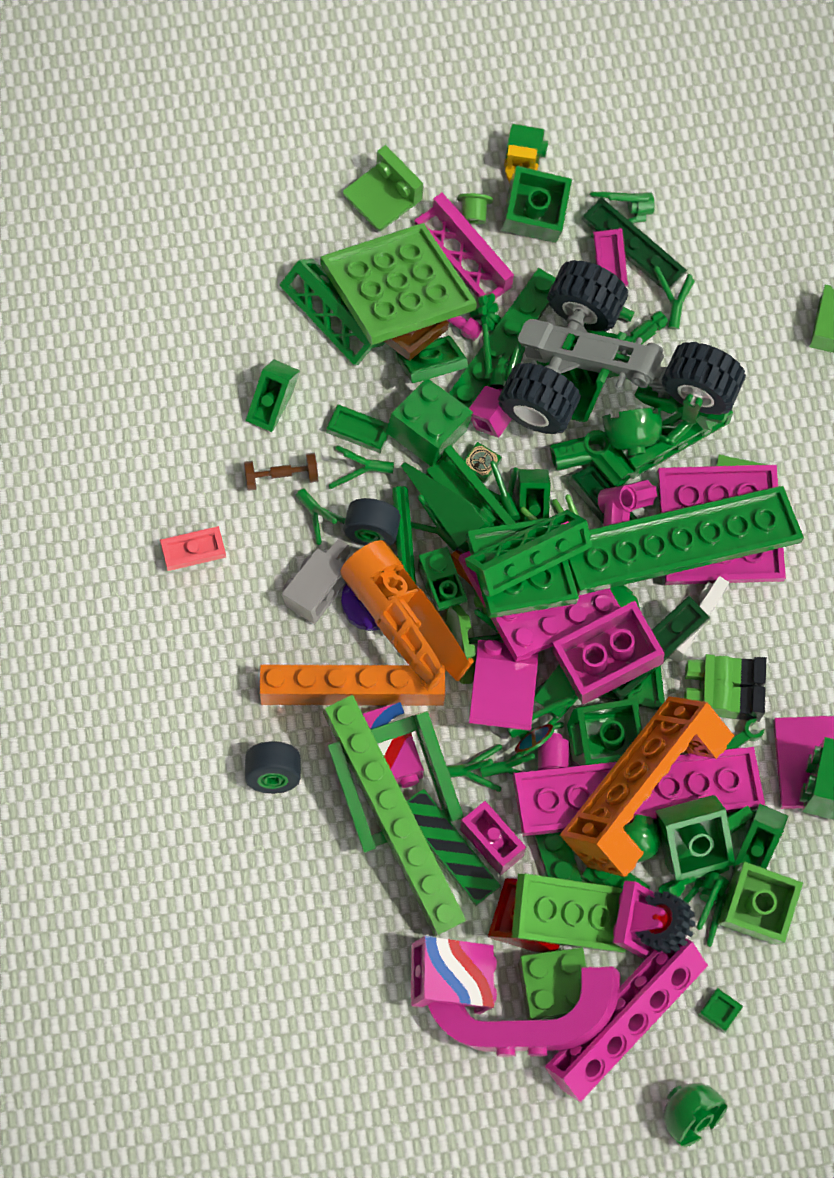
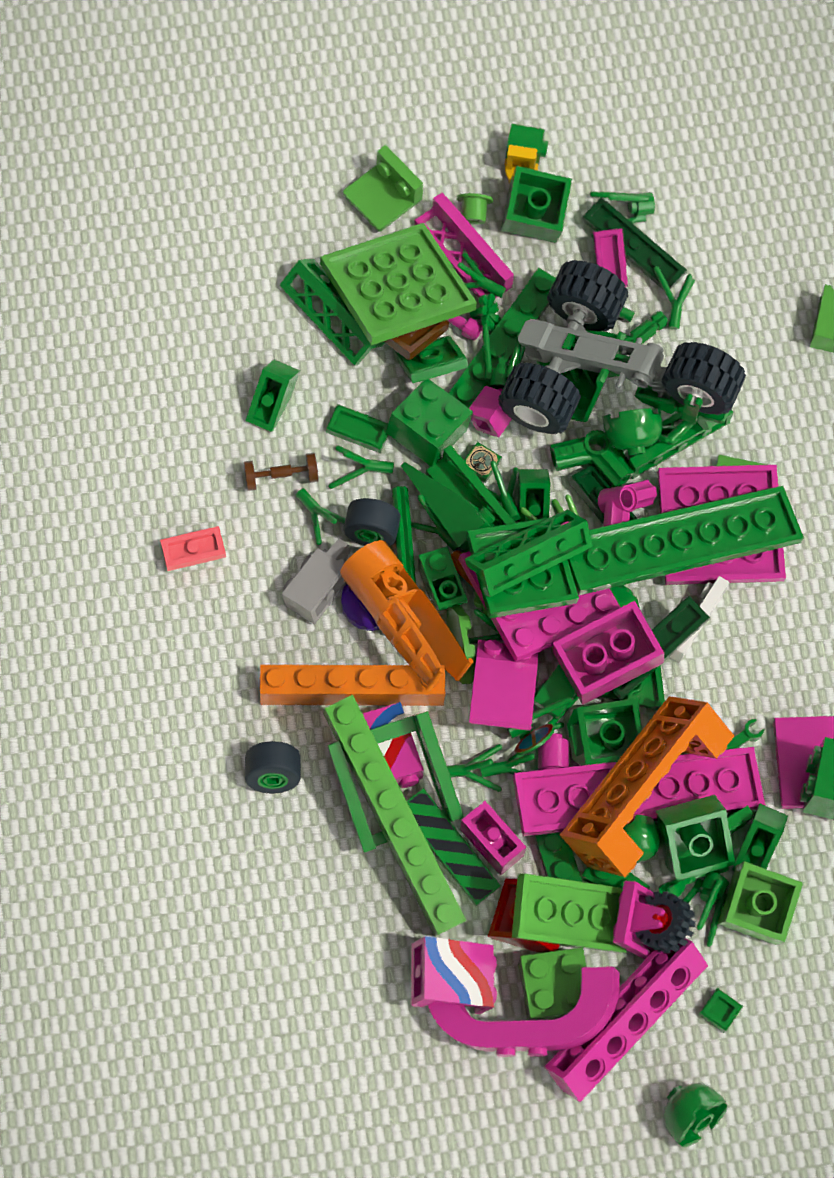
bright green hips [684,654,767,722] -> none
none -> green plant [457,252,506,298]

